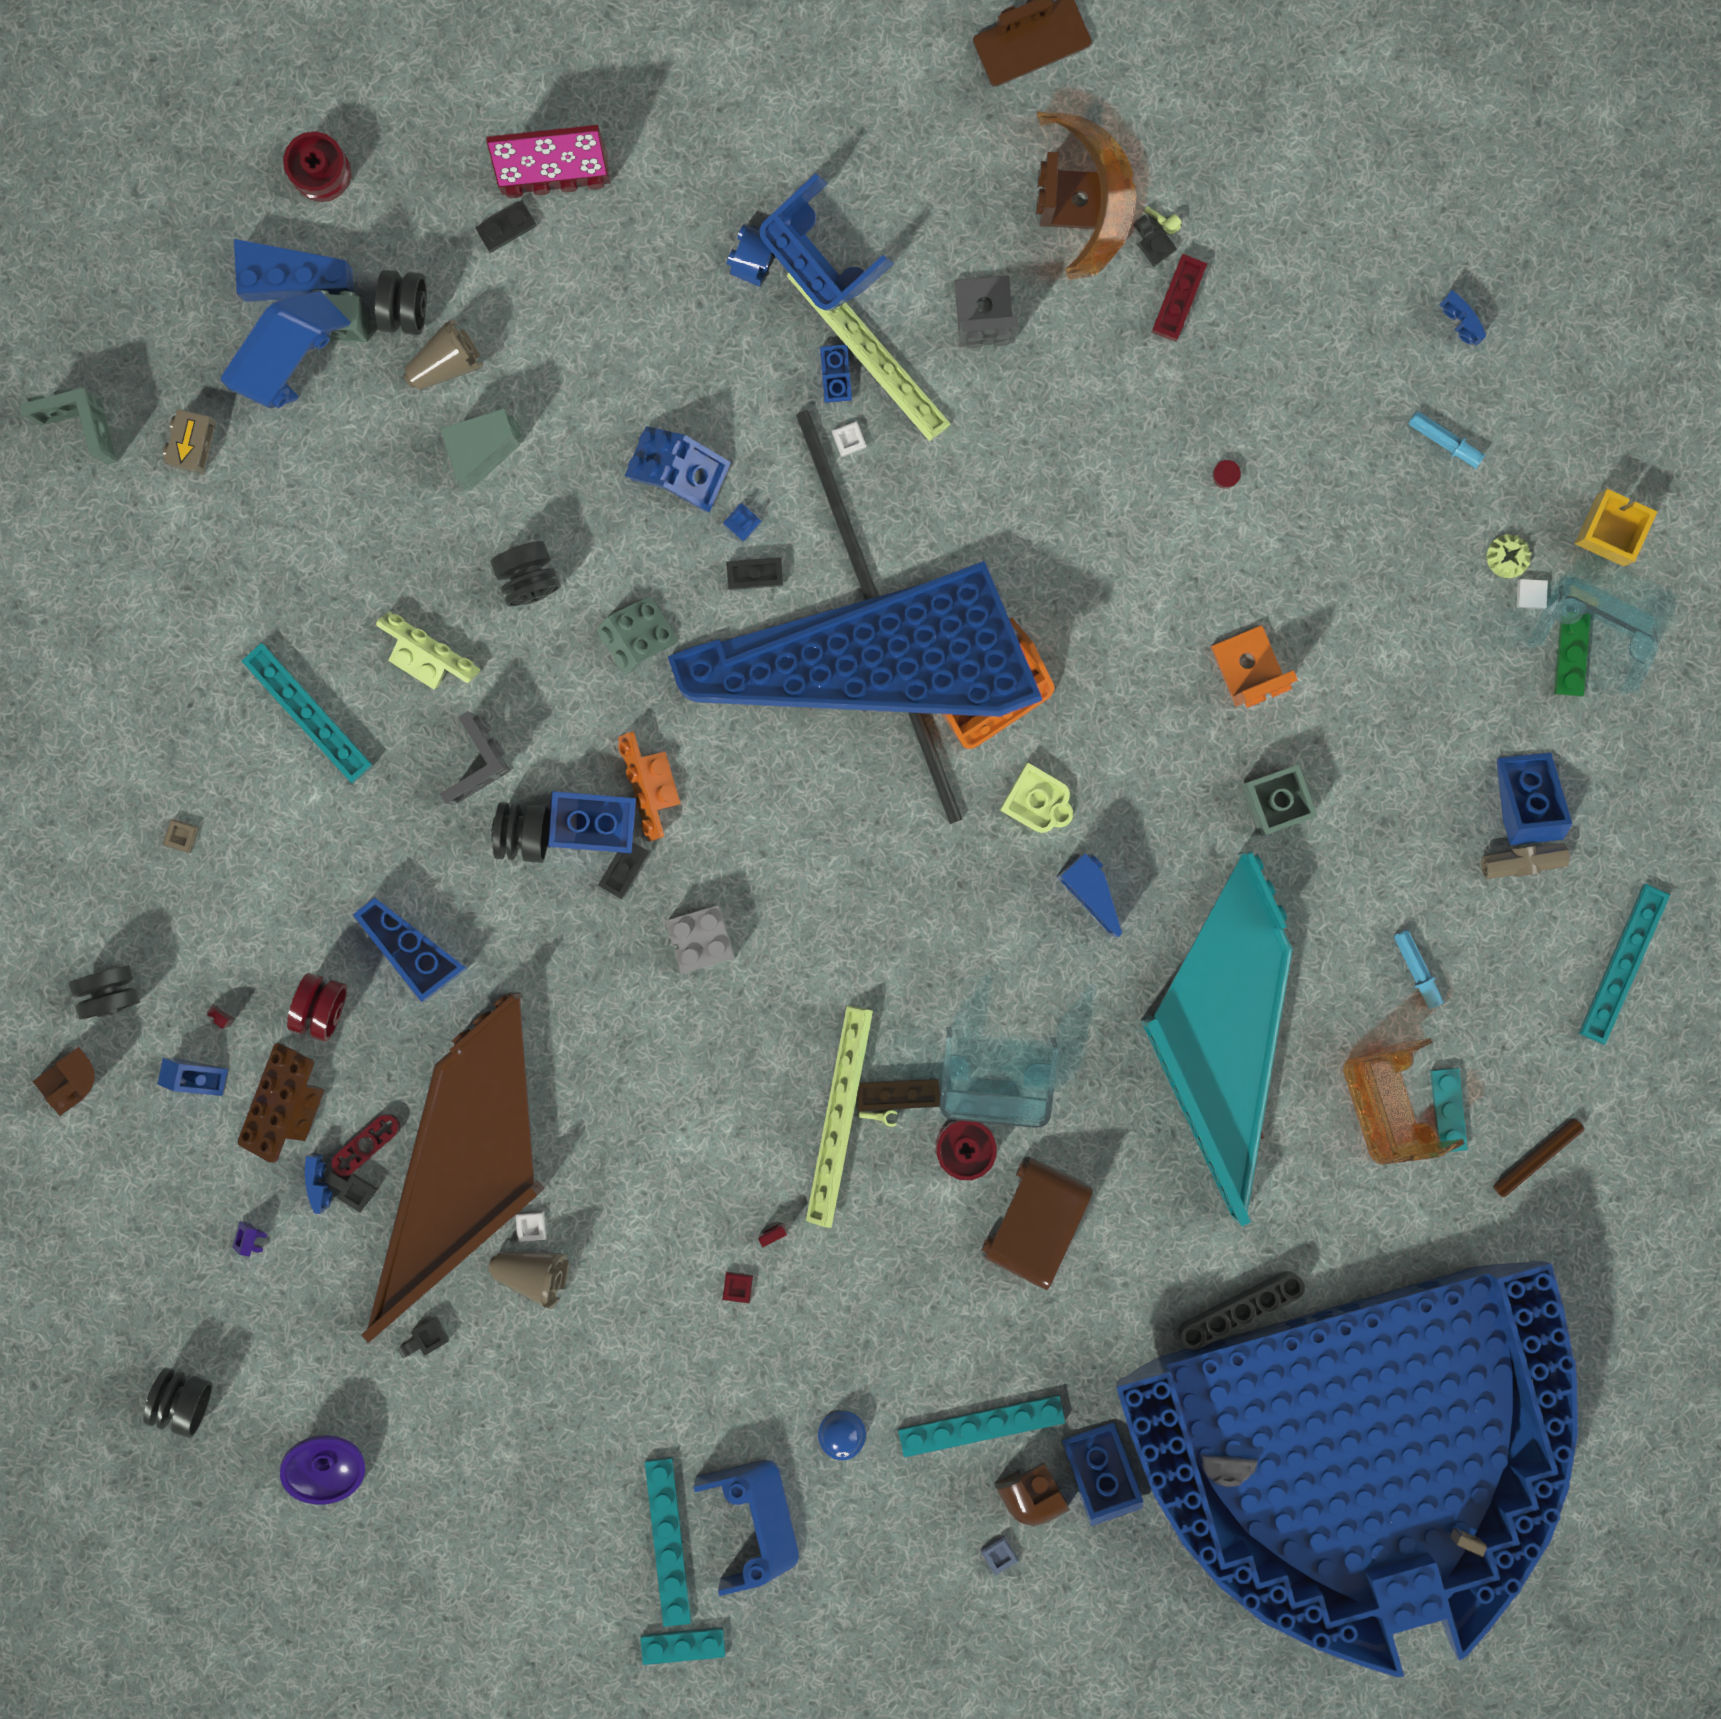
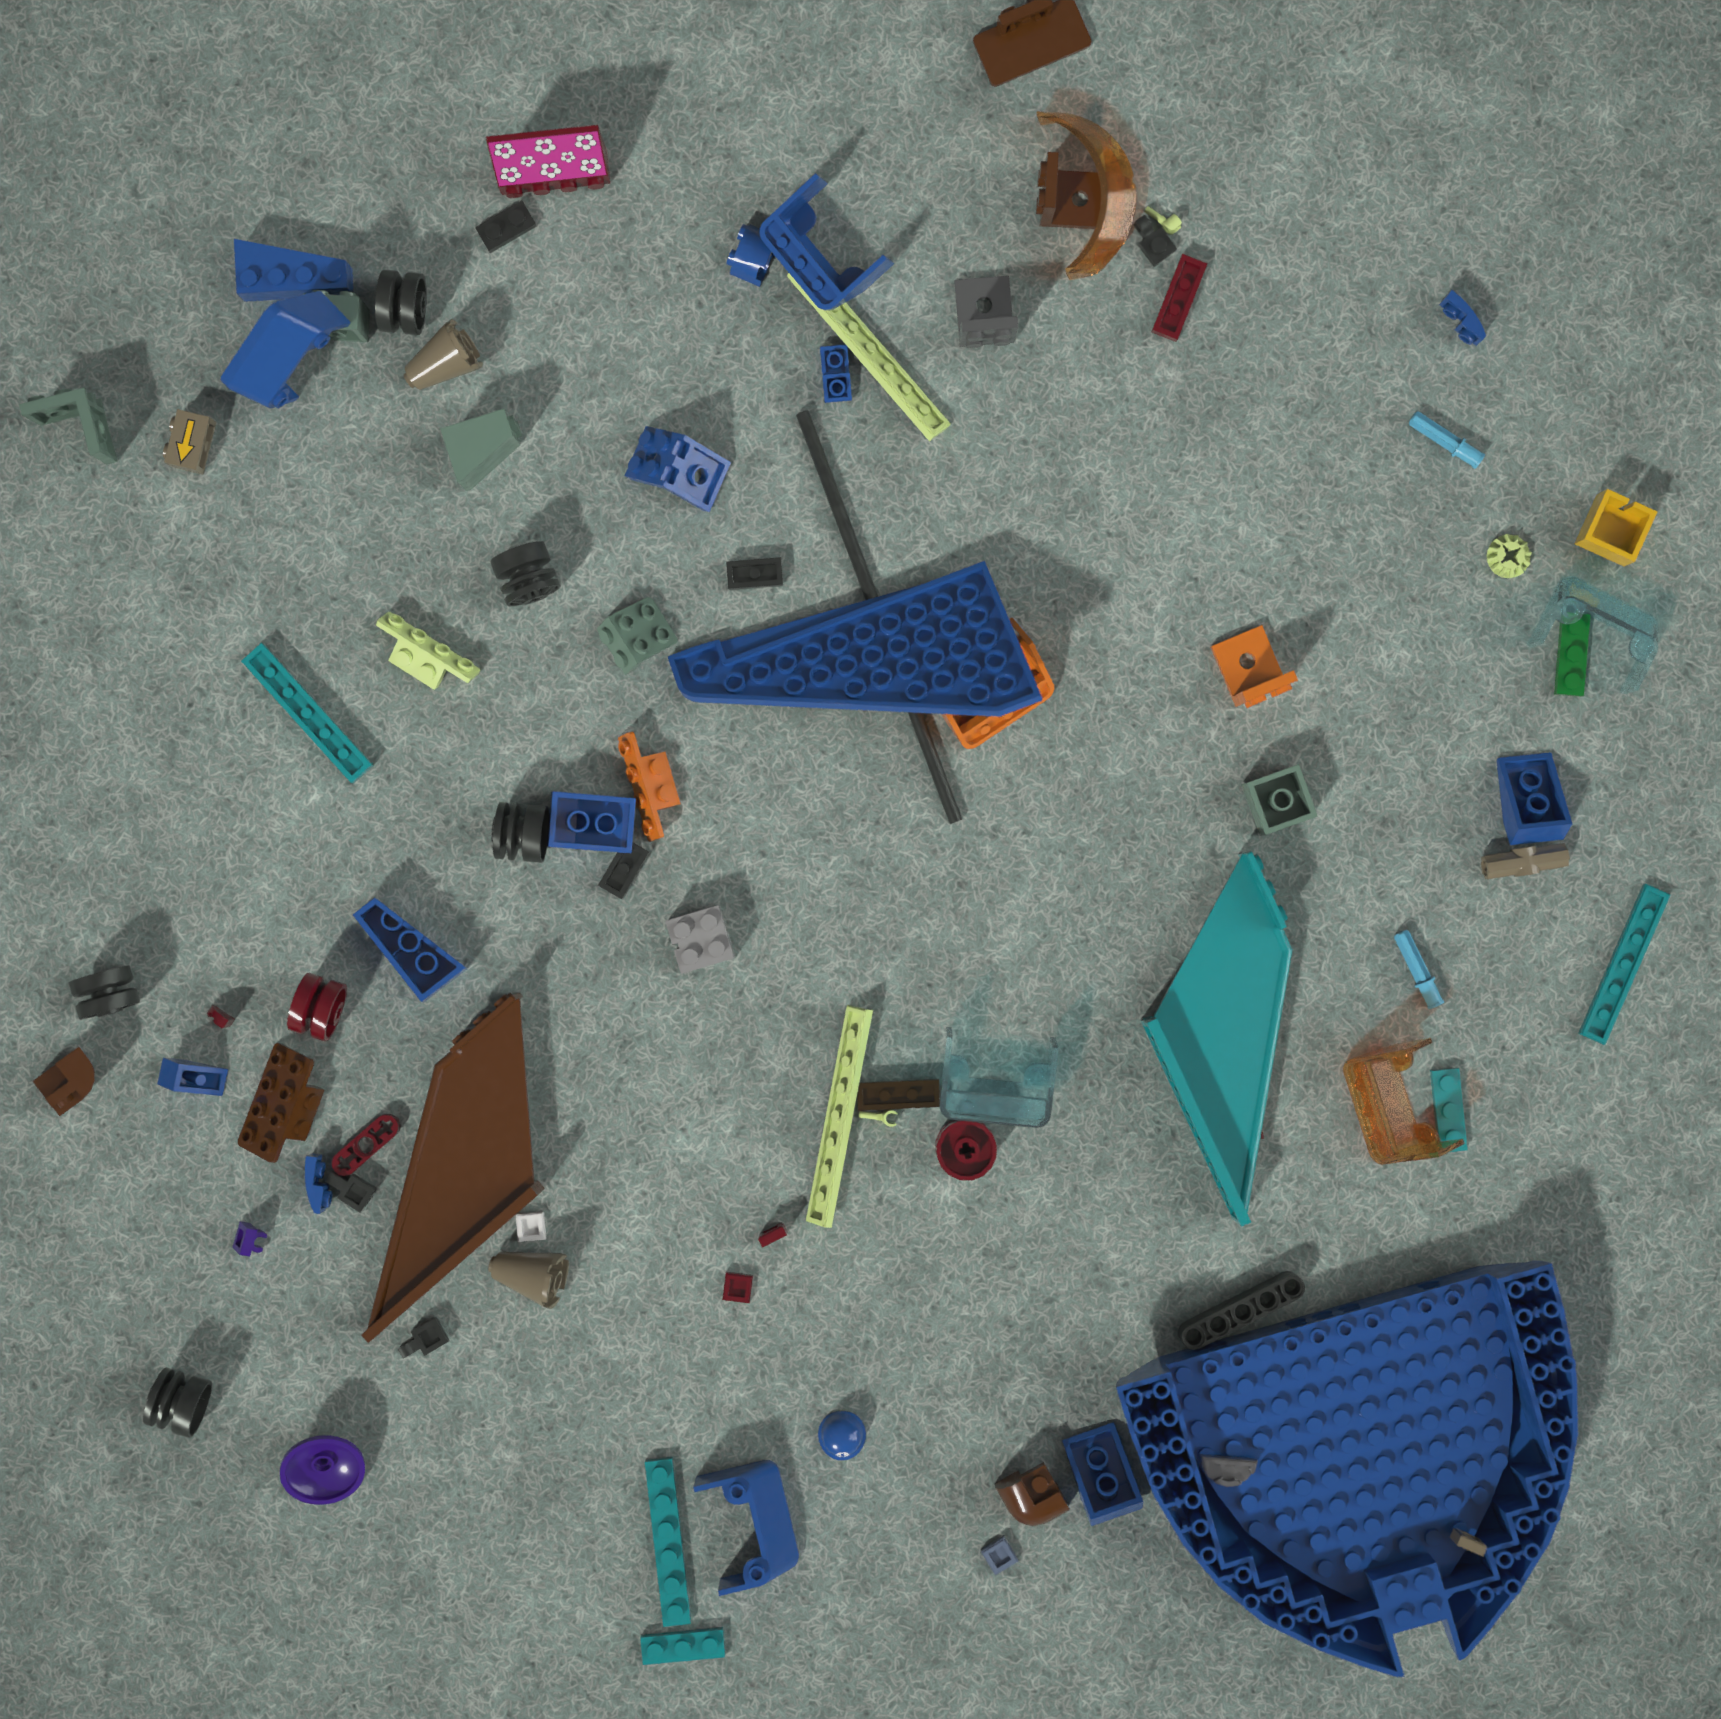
dark tan tile [163,819,199,853] -> none
dark red wheel [283,131,352,202] -> none
dark grey bracket [440,711,511,805] -> none
blue tile [723,503,762,542] -> none
white tile [831,421,867,457] -> none
teal plate [898,1394,1065,1458] -> none
reddish brown windscreen [981,1157,1093,1290] -> none
yellowish green plate [999,763,1073,833] -> none
blue slope [1056,853,1122,937] -> none
dark red tile [1212,460,1241,489] -> none
reddish brown axle [1493,1119,1585,1198] -> none
white tile [1517,579,1548,609] -> none

